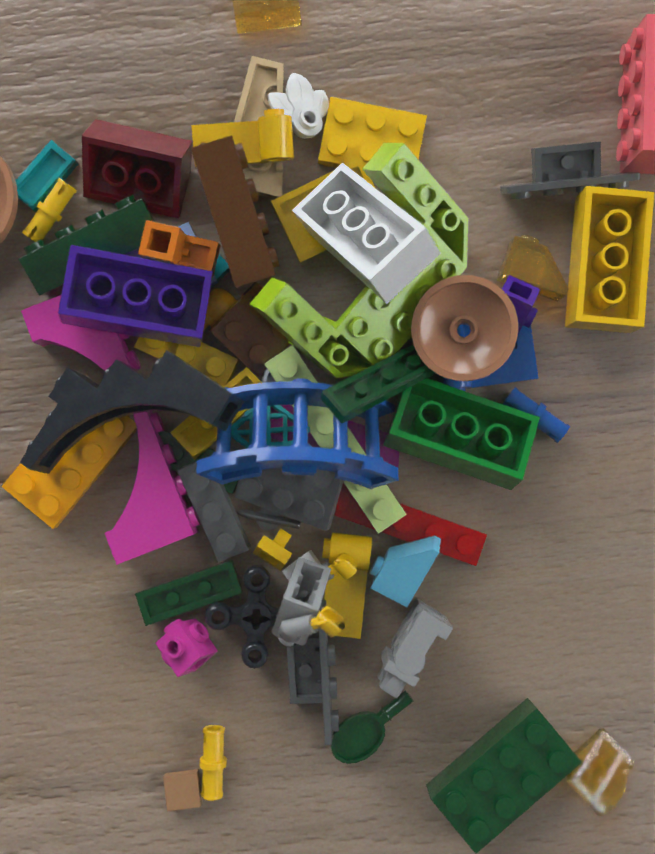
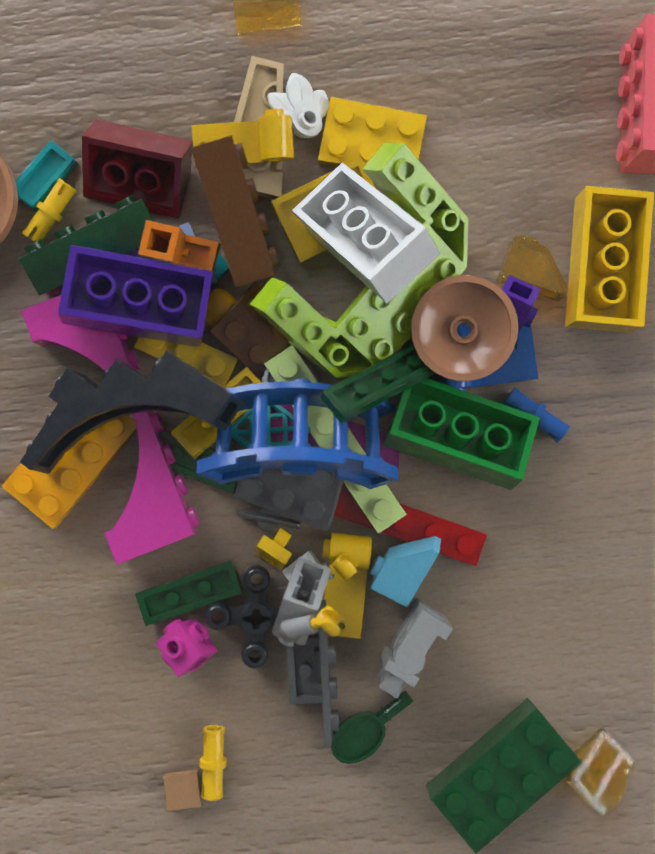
dark grey plate [177,456,251,562] -> none
dark grey bracket [500,141,640,199] -> none

